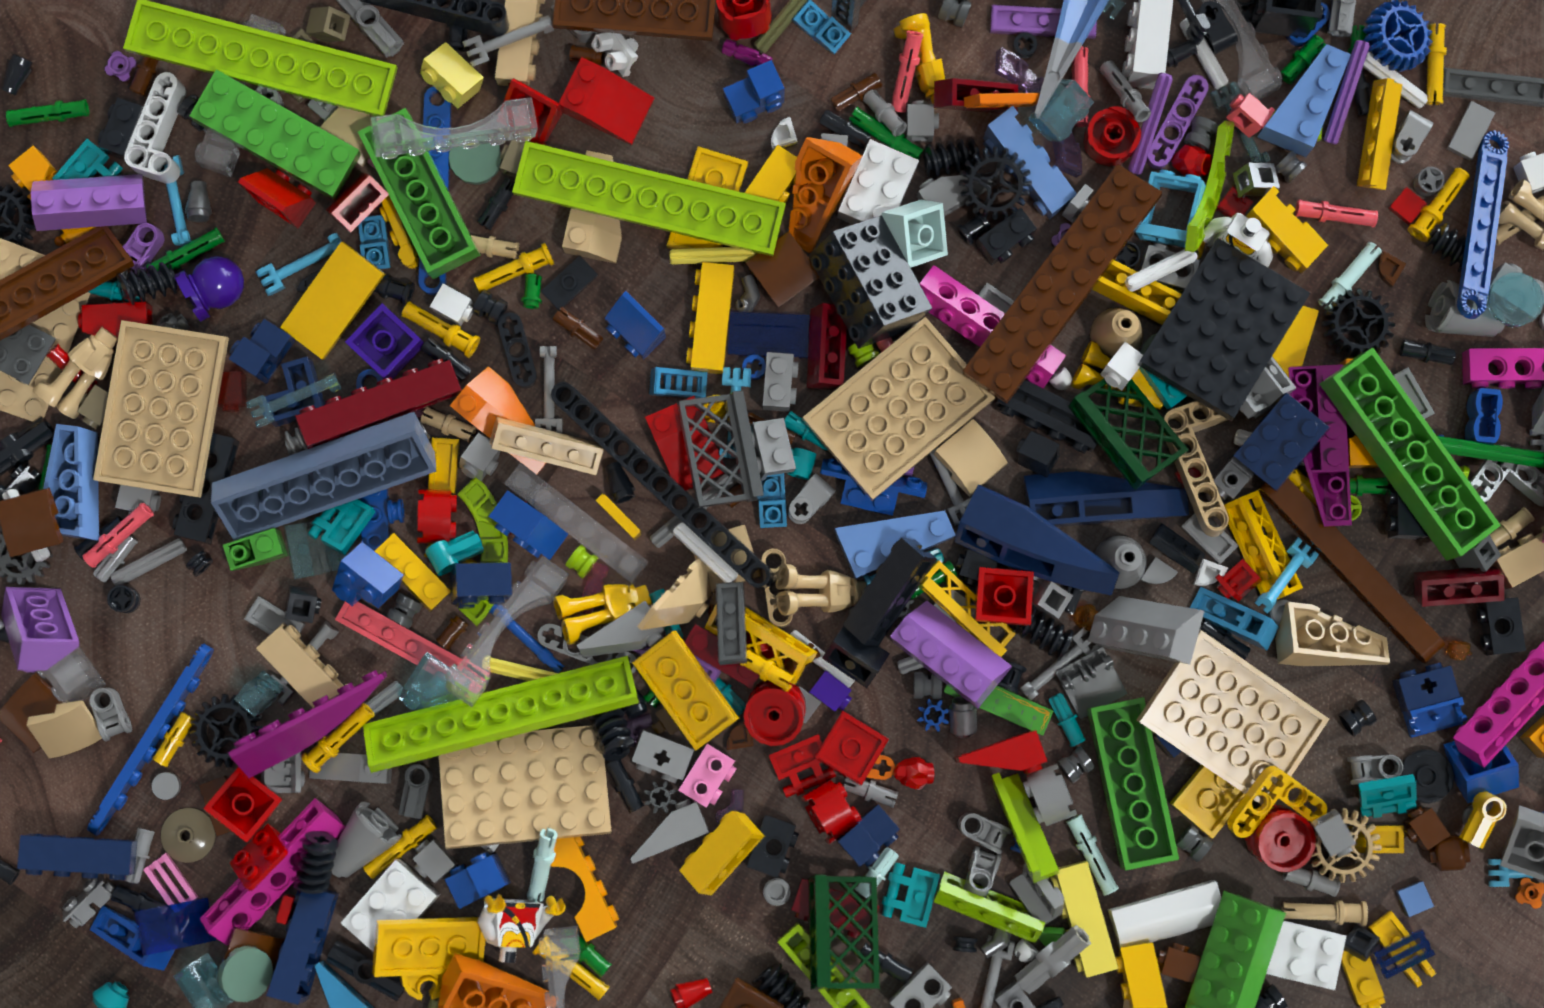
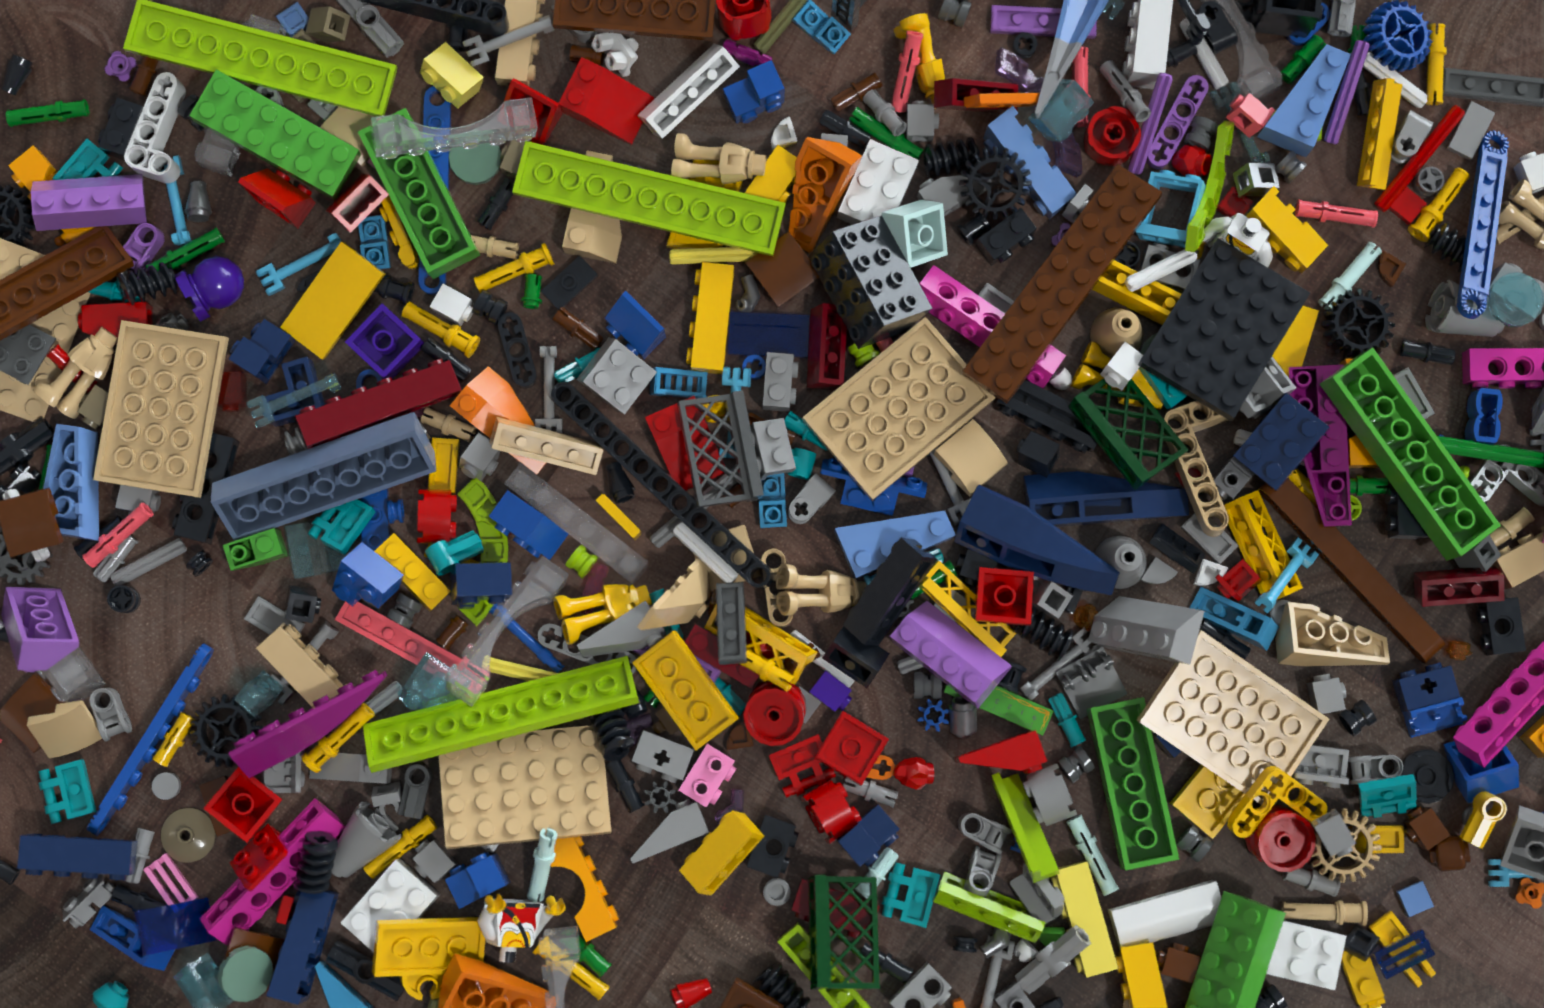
none -> teal plate [38,759,97,824]
none -> medium blue tile [276,2,309,38]
none -> light grey tile [371,781,402,815]
none -> teal axle [554,348,600,383]
none -> light grey brick [576,337,657,415]
none -> white brick [638,44,740,139]
none -> tan piece [671,133,766,184]
none -> light grey bracket [1292,745,1349,788]
none -> light grey brick [1306,674,1346,714]
none -> red axle [1374,105,1465,212]

